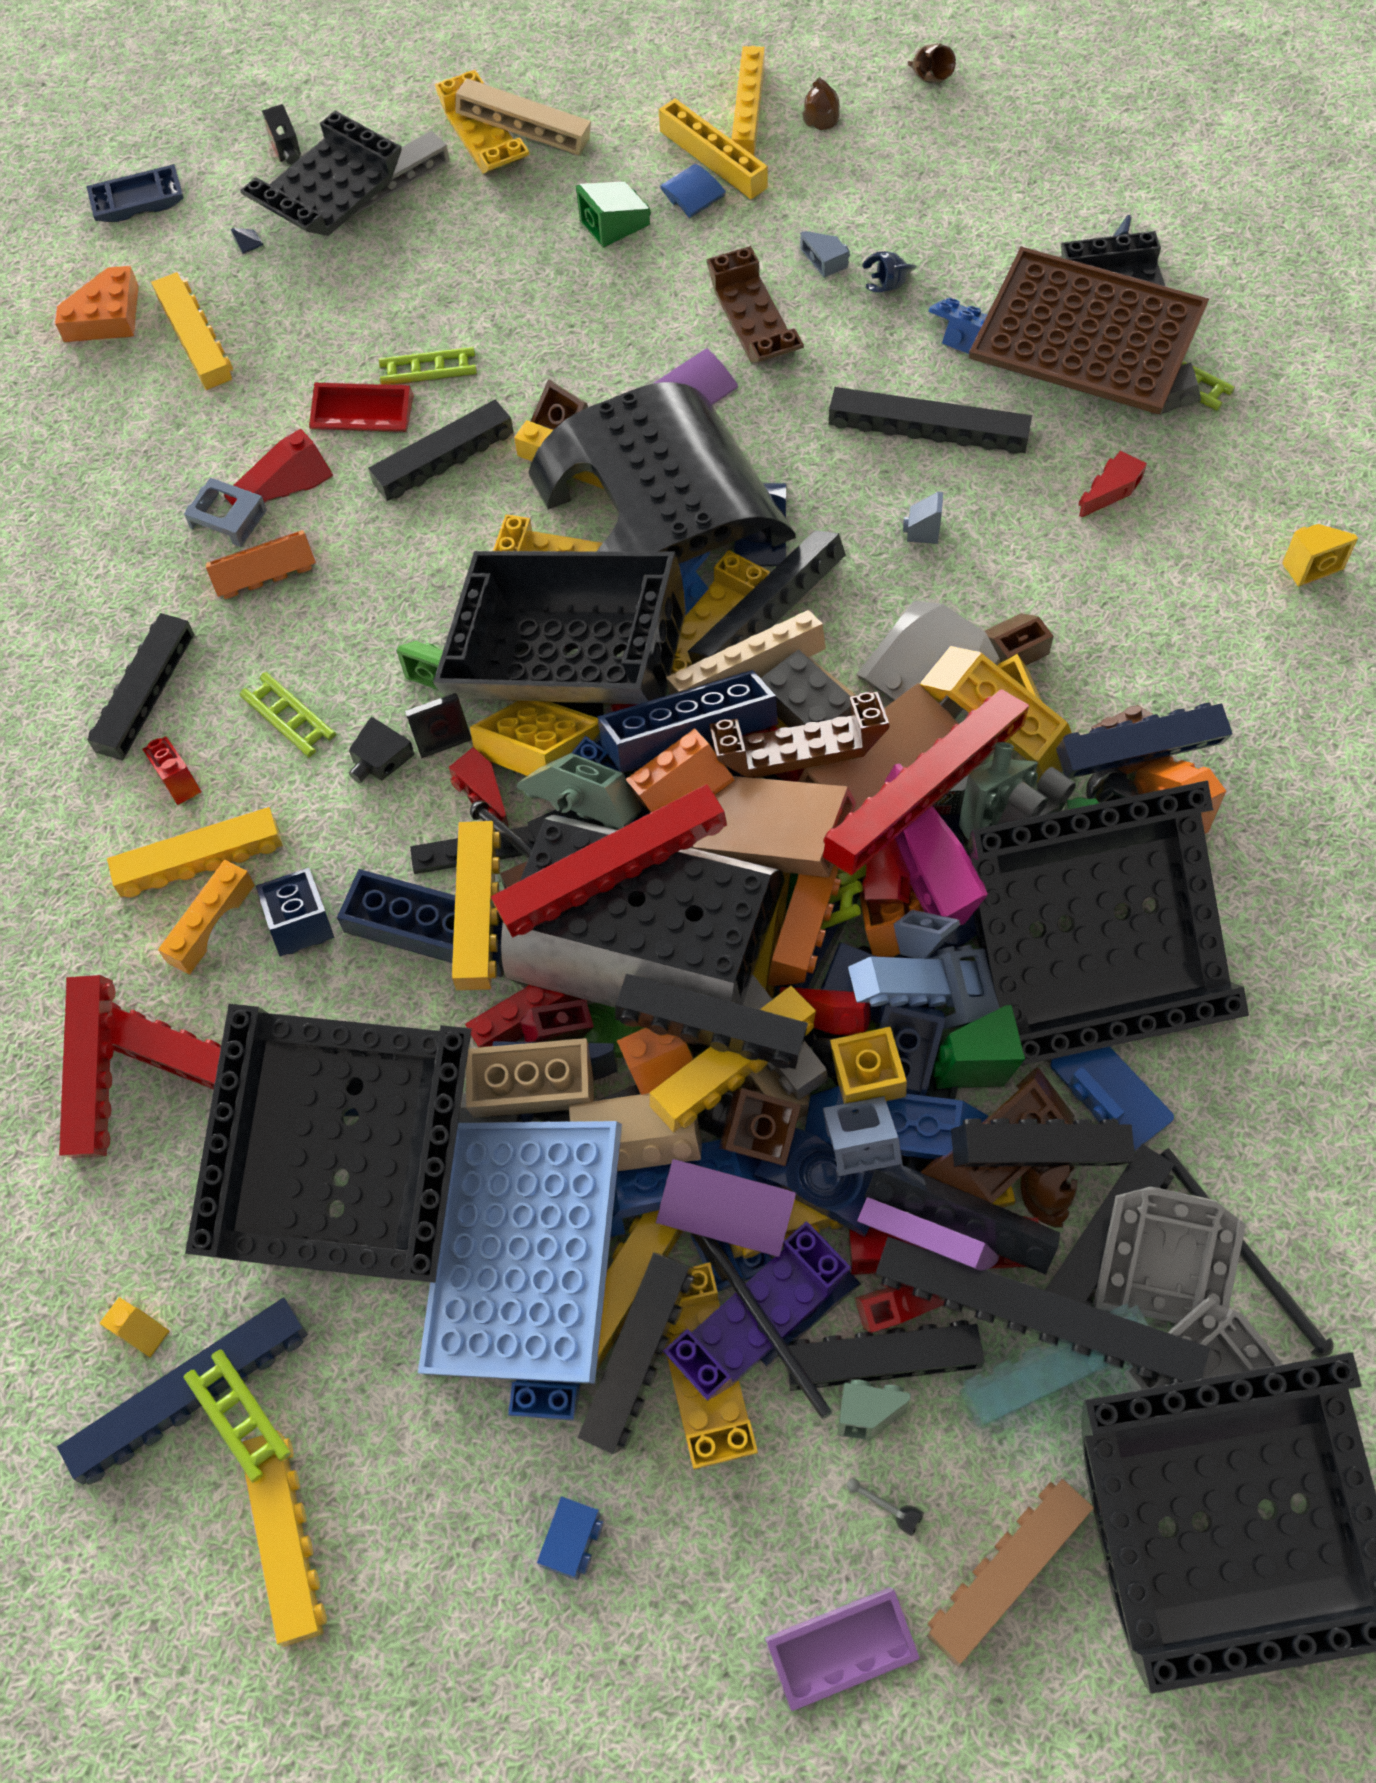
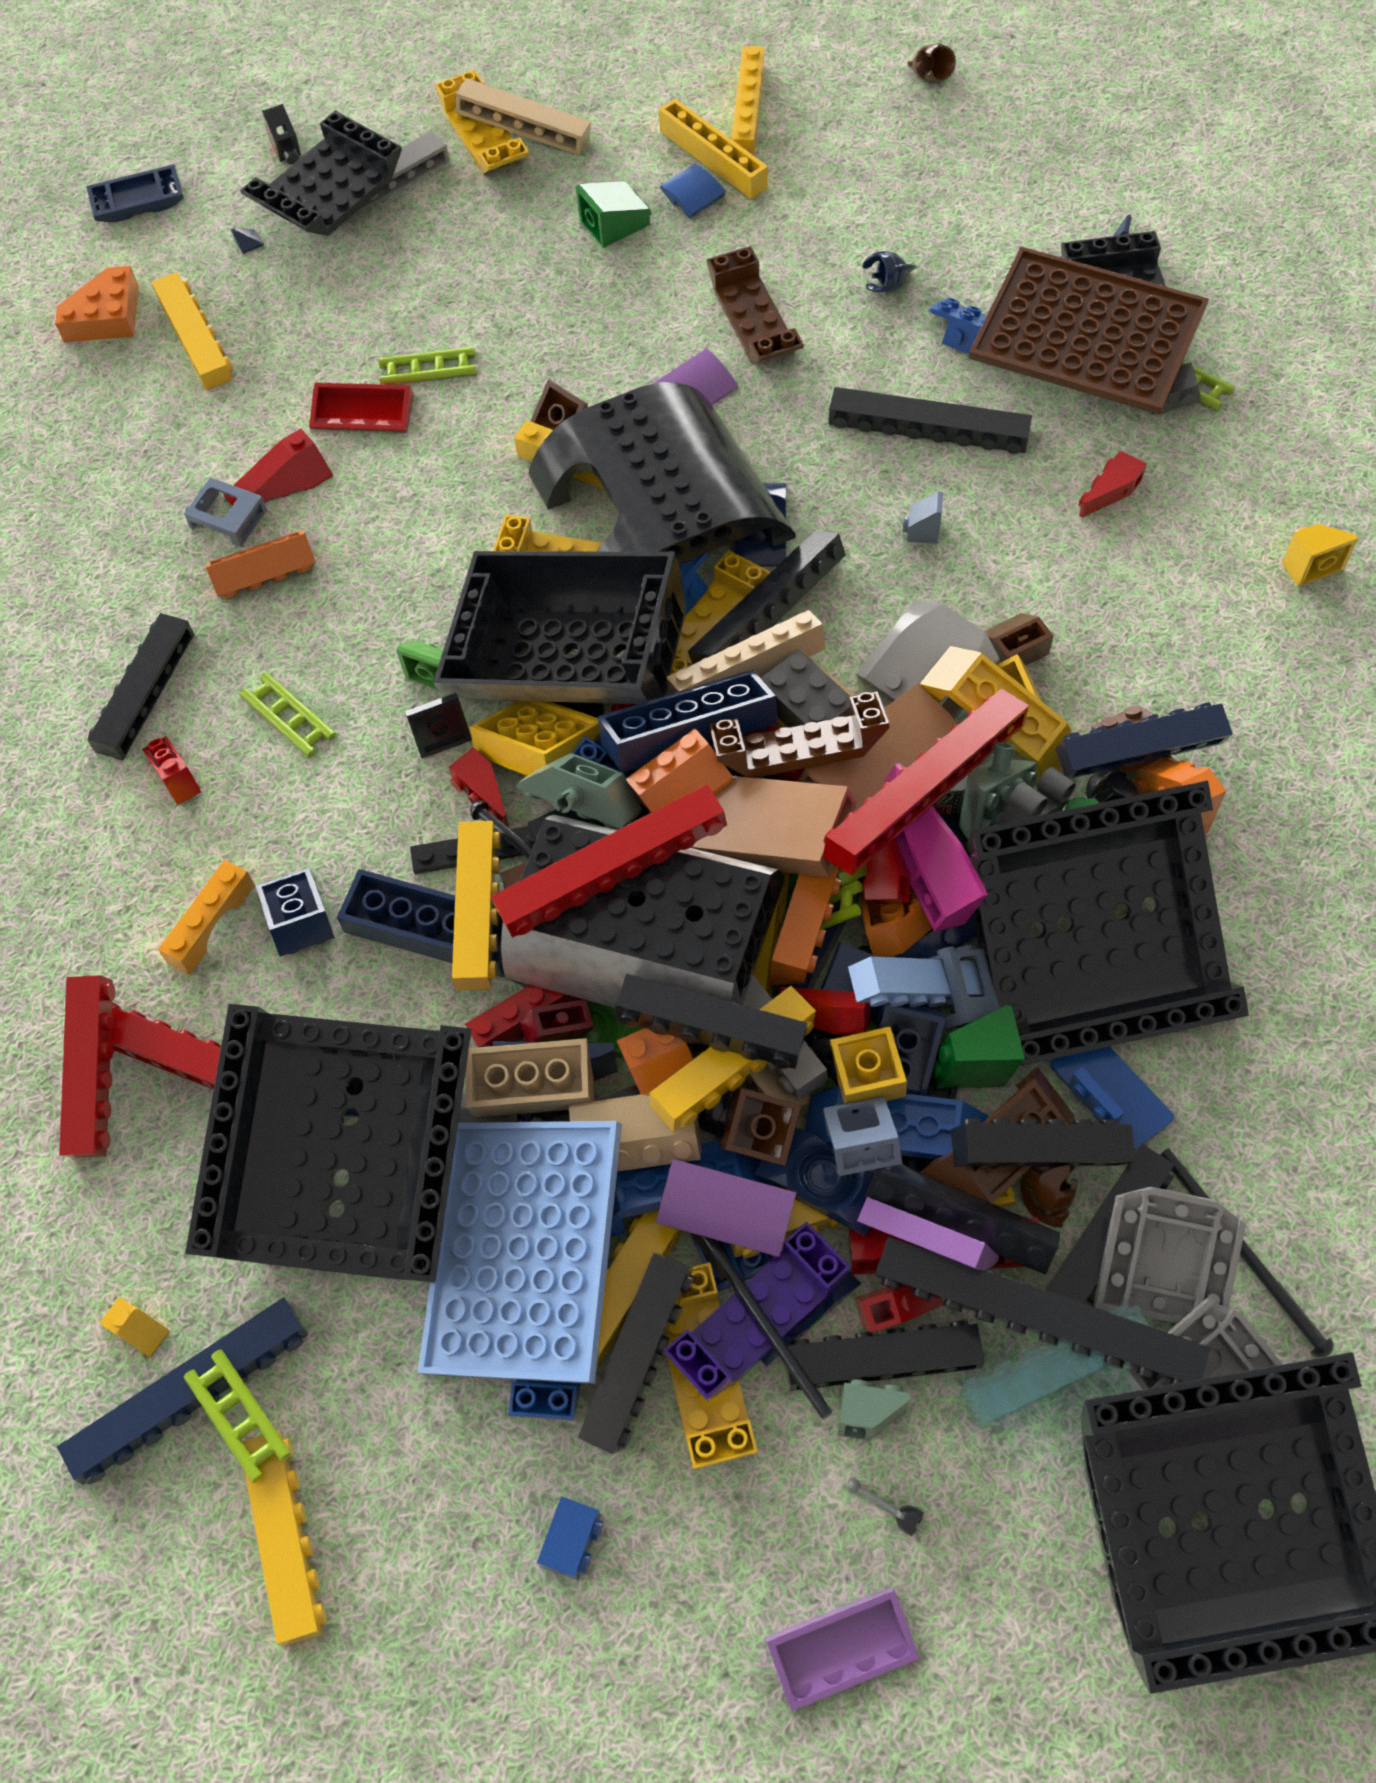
yellow brick [107,807,283,897] -> none
black torso [348,716,415,784] -> none
black brick [368,399,514,501] -> none
sand blue slope [800,231,850,278] -> none
reddish brown helmet [802,77,840,130] -> none
sand blue slope [894,910,960,959] -> none
medium nougat brick [927,1478,1094,1667] -> none

